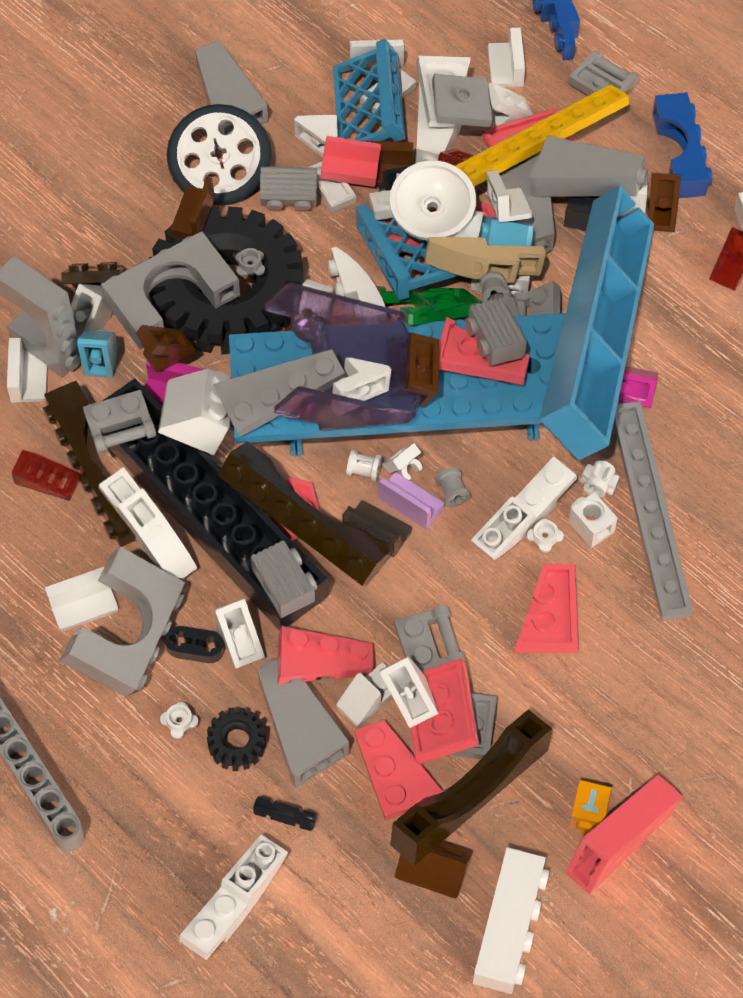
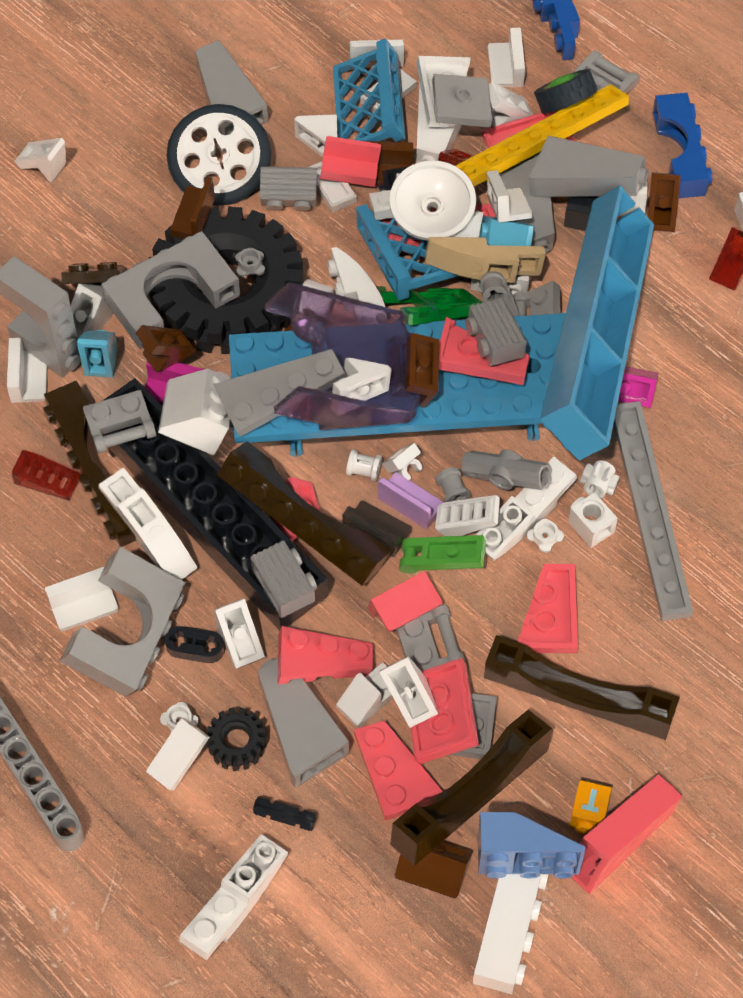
none -> white slope [14,138,66,182]
none -> white tile [146,718,210,790]
none -> coral panel [367,571,442,632]
none -> bright green plate [399,535,486,574]
none -> white slope [435,495,500,536]
none -> light grey piece [461,450,552,490]
none -> medium blue slope [477,812,585,879]
none -> dark brown arch [484,635,680,740]
none -> black wheel [534,69,598,114]

